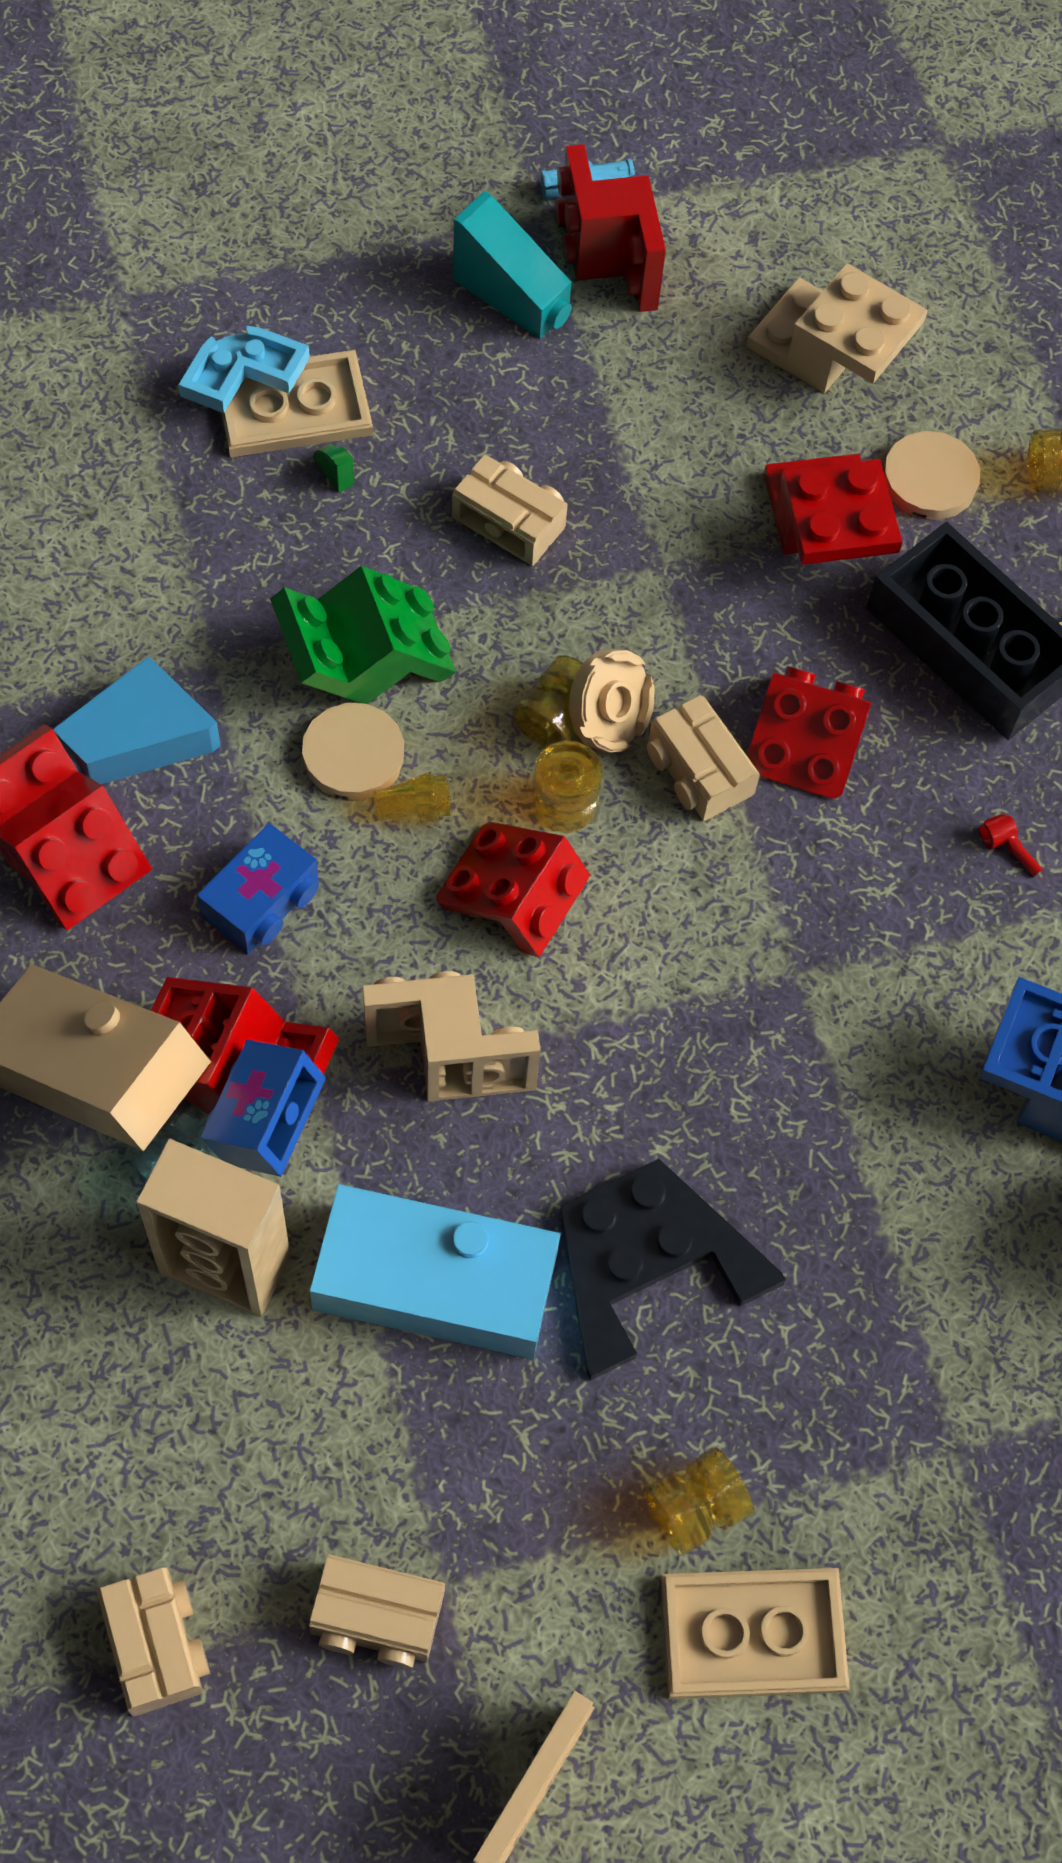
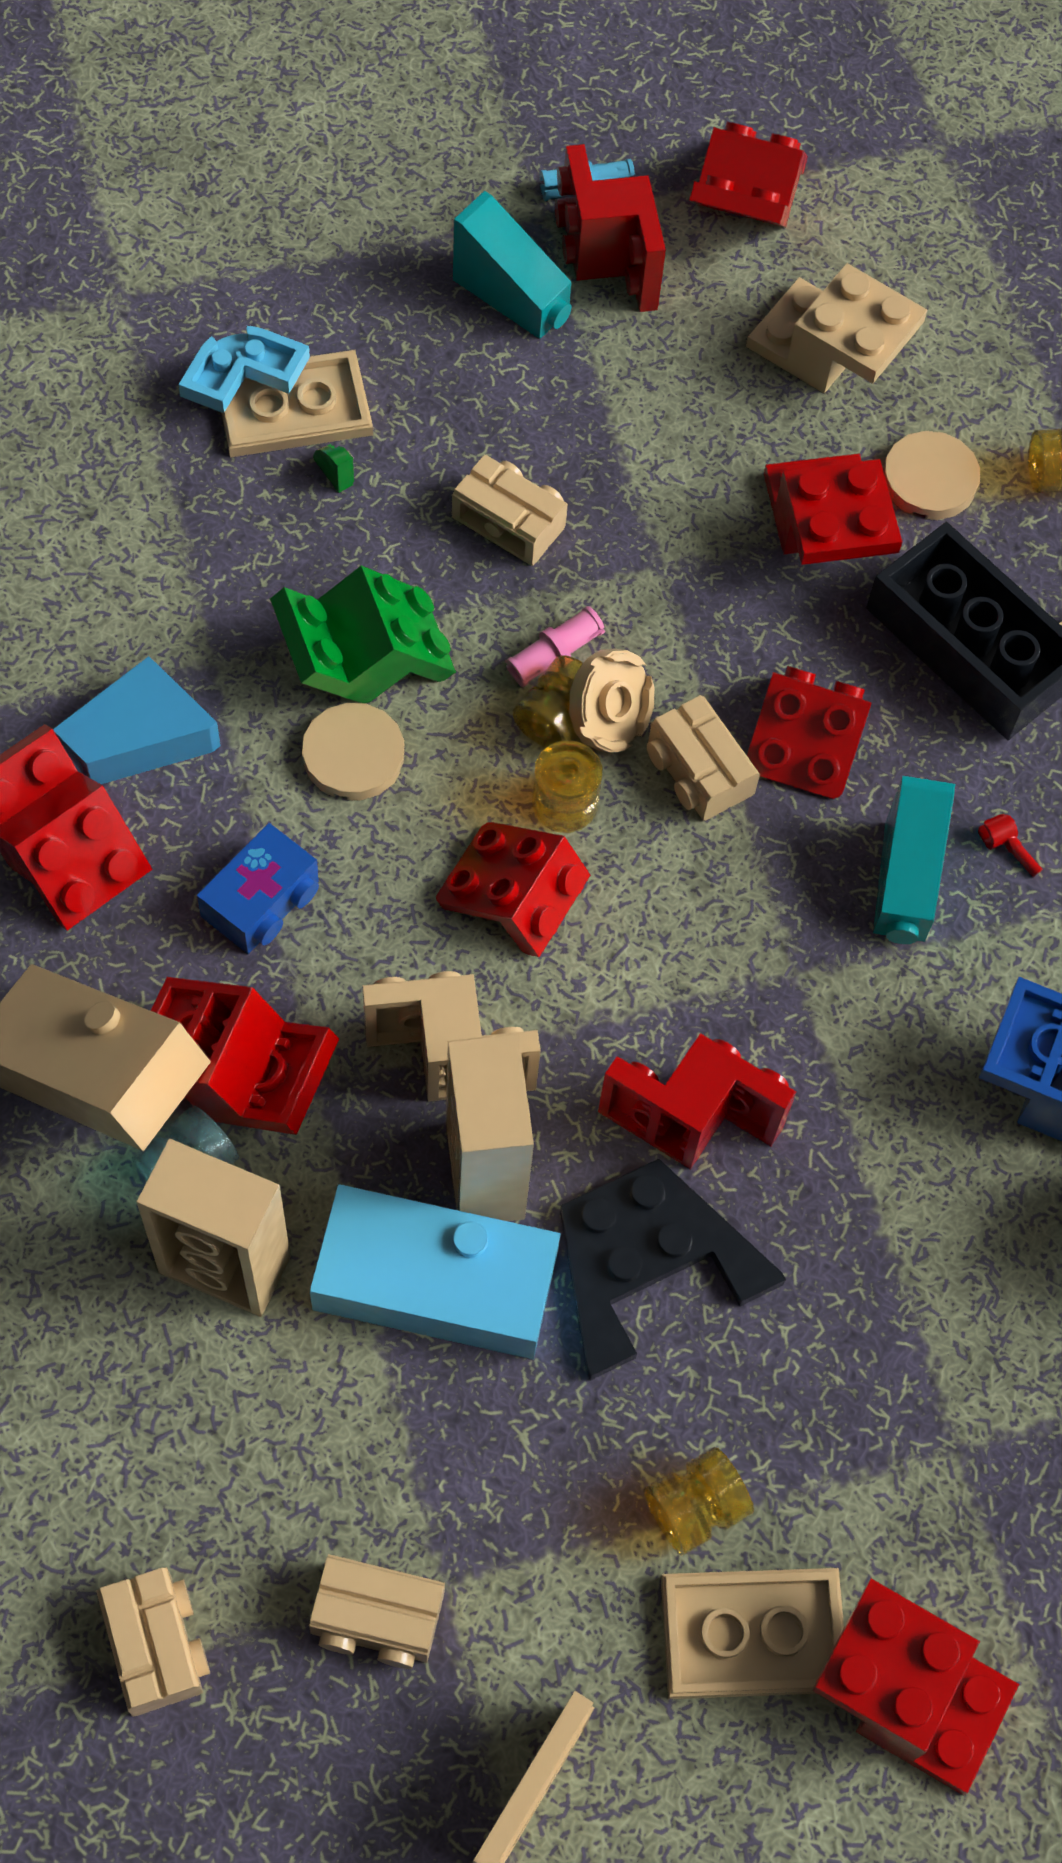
blue brick [200,1039,326,1177] -> none
clear yellow cone [374,771,452,822] -> none
none -> tan brick [446,1033,534,1221]
none -> bright pink pin [505,606,605,687]
none -> red bracket [598,1033,796,1170]
none -> red bracket [689,121,808,228]
none -> red bracket [812,1578,1020,1796]
none -> teal slope [873,776,955,944]

